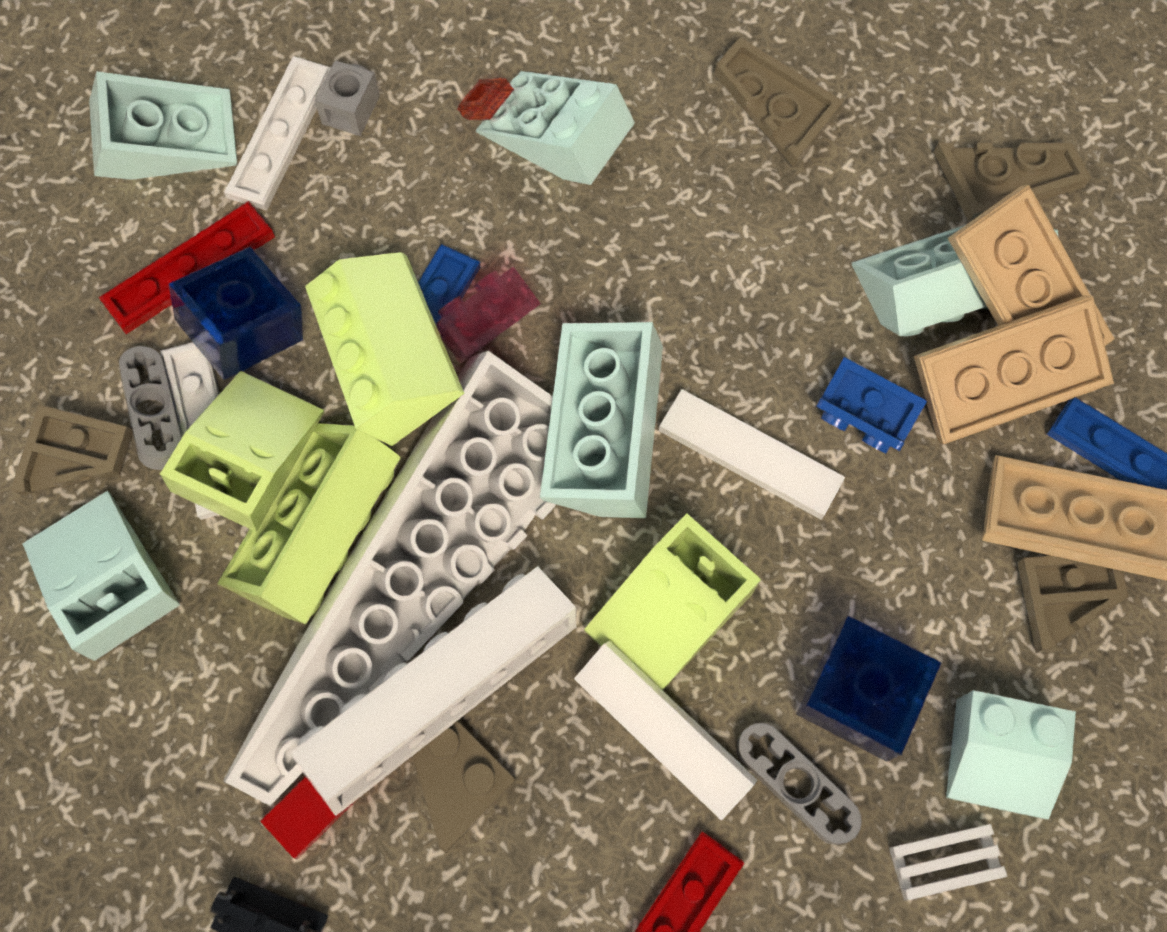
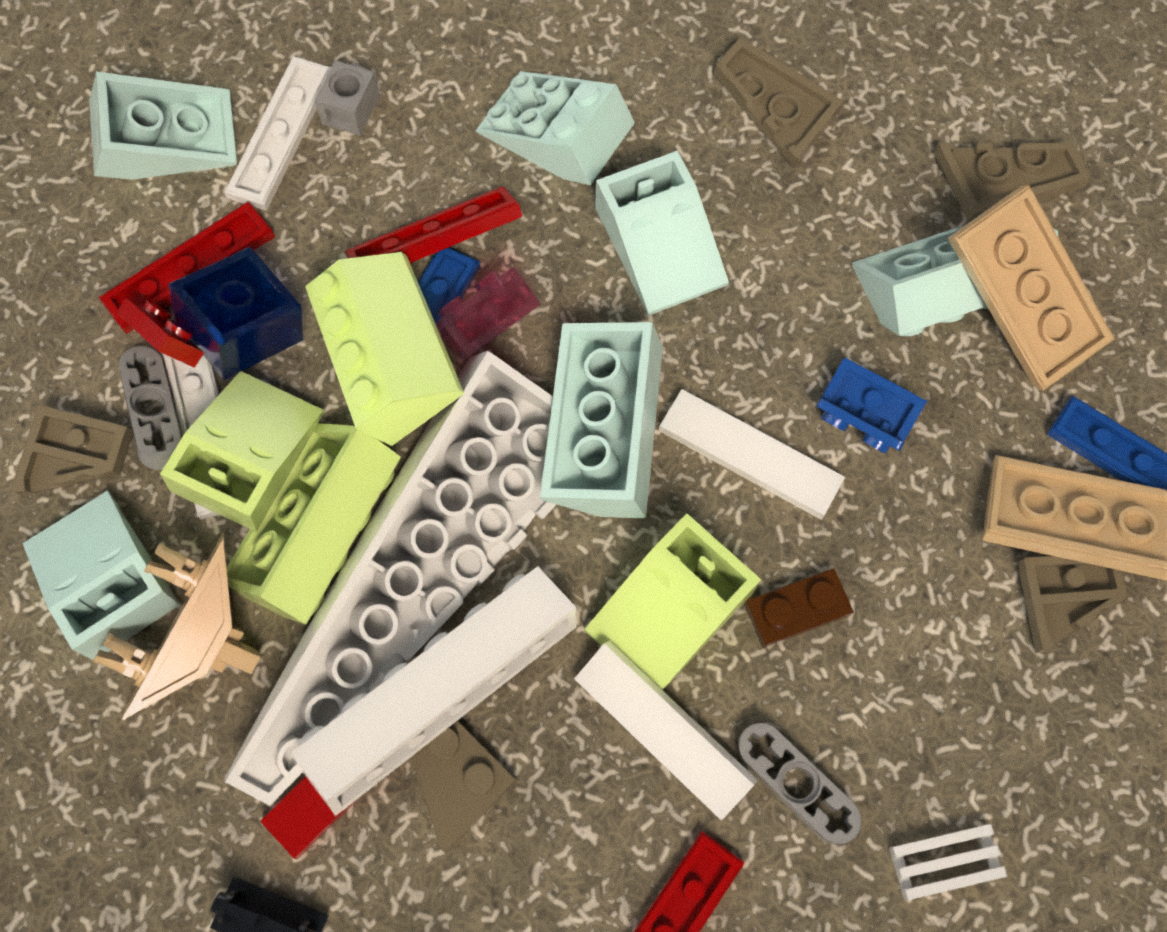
clear red tile [457,78,514,120] -> none
clear blue brick [796,615,942,762] -> none
tan tile [914,295,1114,445] -> none
light aqua slope [946,690,1076,820] -> none
none -> tan connector [93,533,261,720]
none -> red plate [117,298,204,368]
none -> red tile [345,186,523,263]
none -> light aqua slope [595,151,729,316]
none -> reddish brown plate [744,568,854,648]

